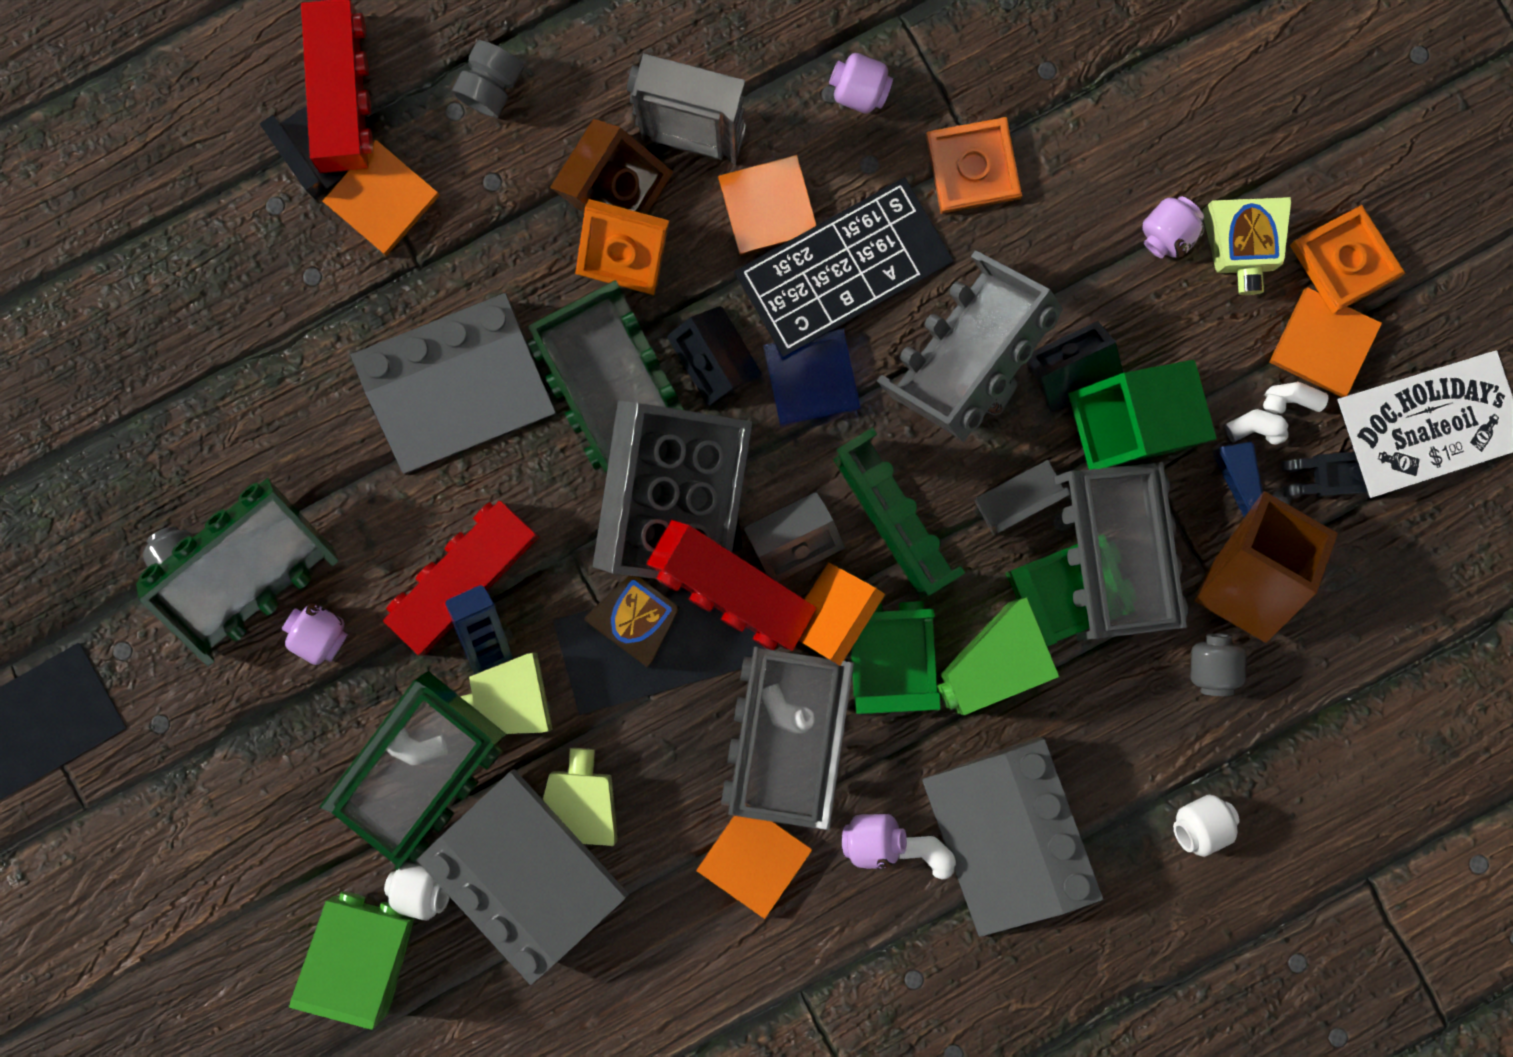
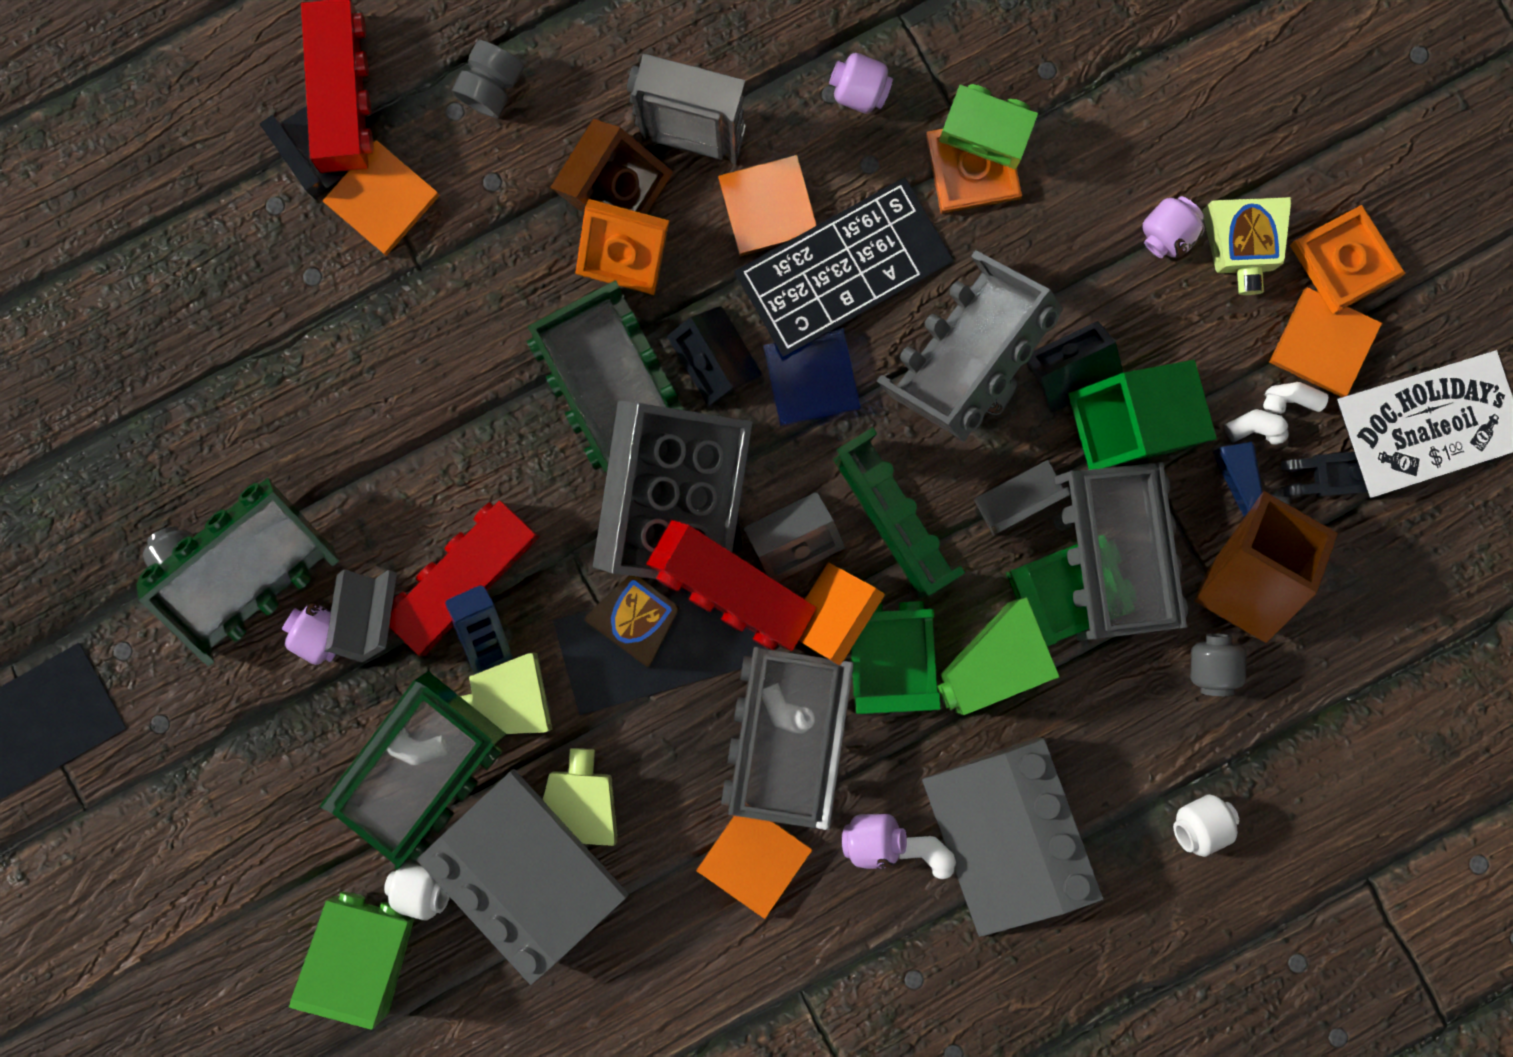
dark grey slope [350,293,556,475] -> none
none -> dark grey panel [325,569,397,662]
none -> bright green brick [939,84,1038,170]

